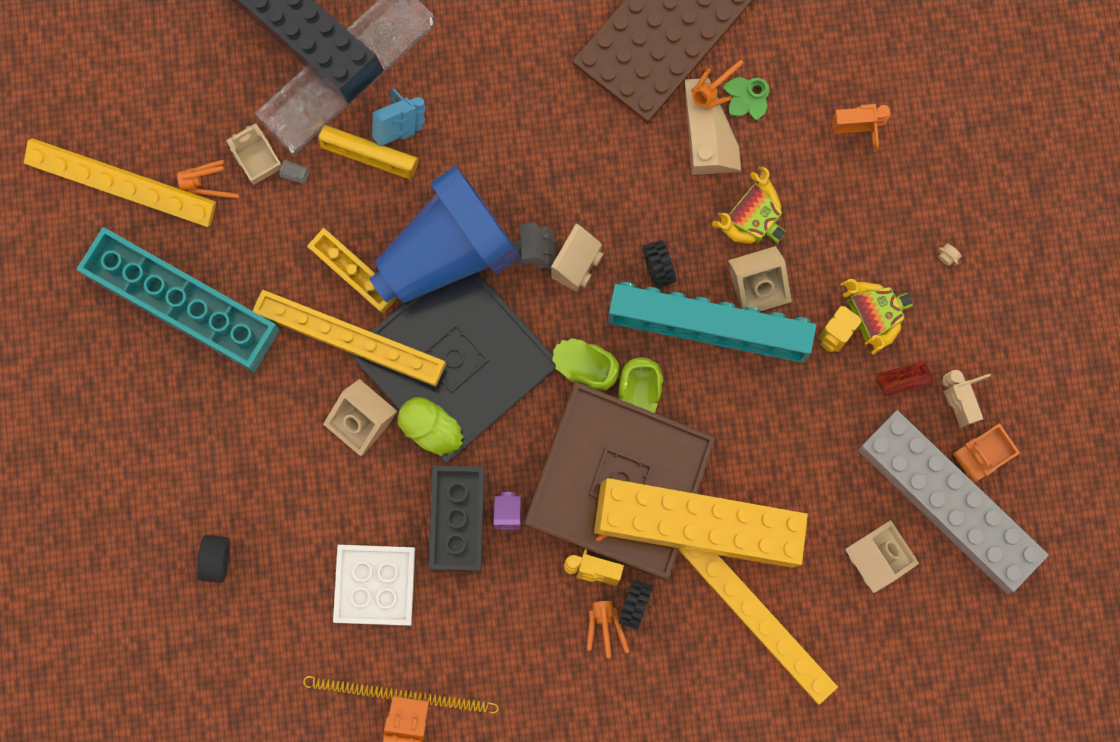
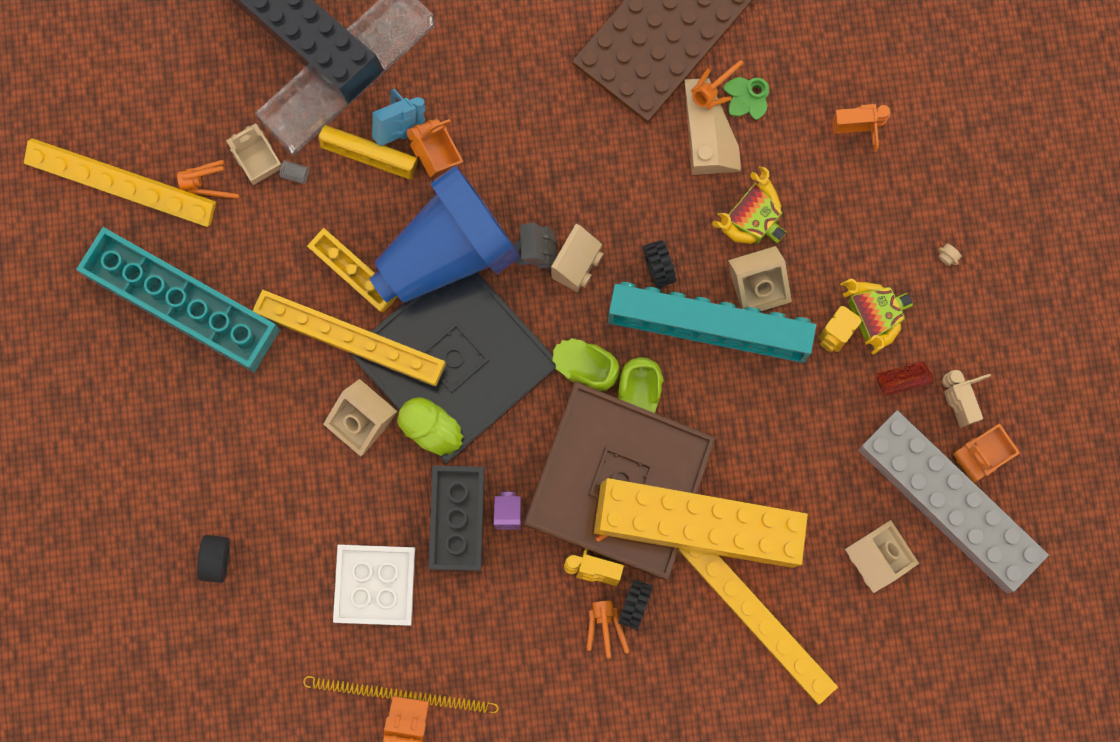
none -> orange piece [407,119,463,178]

